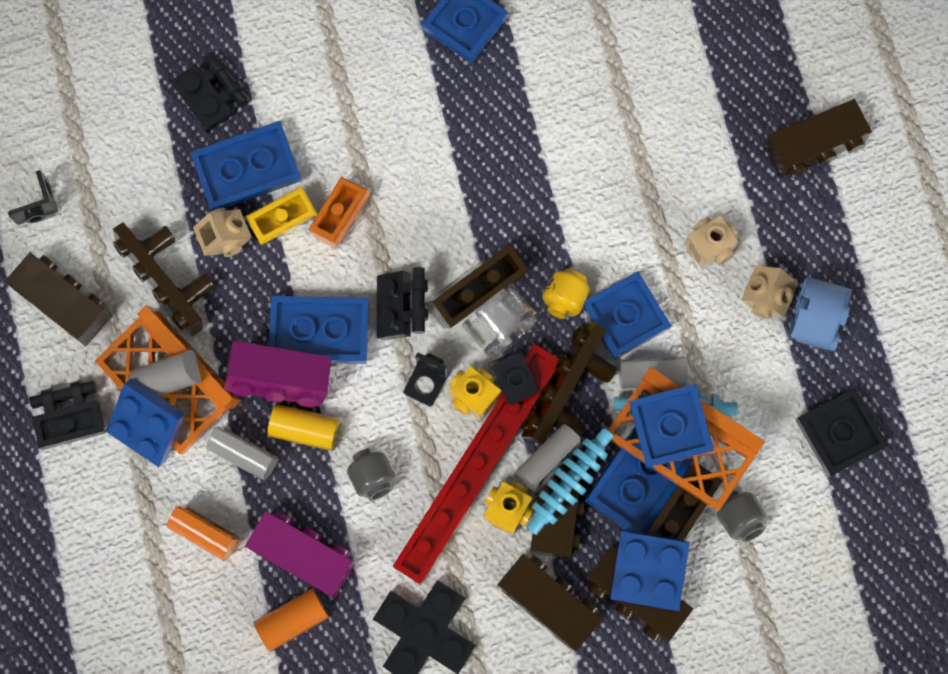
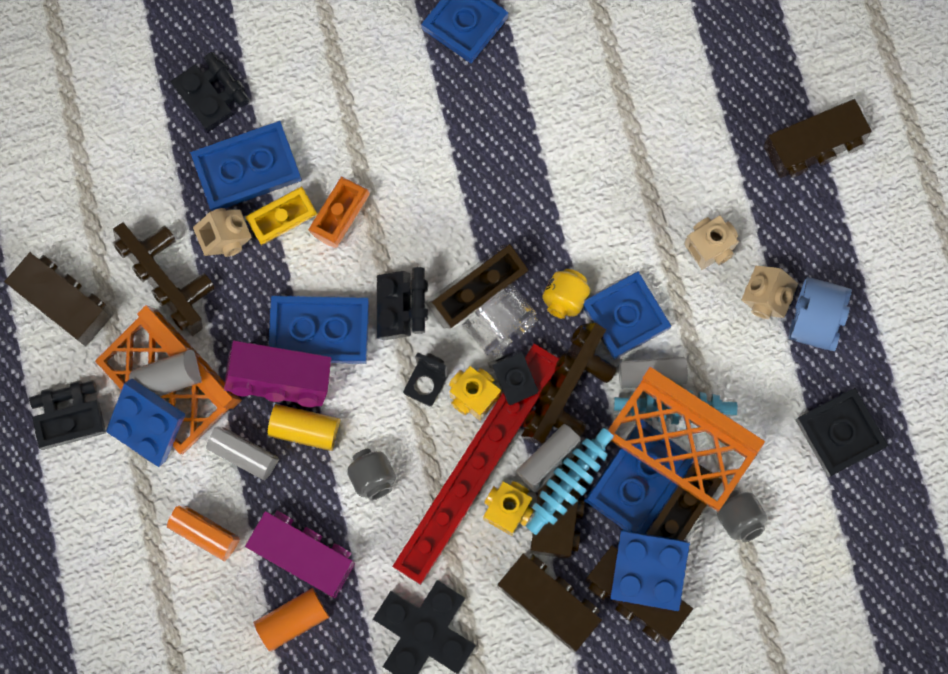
black bracket [8,170,58,225] -> none
blue plate [629,384,714,468] -> none

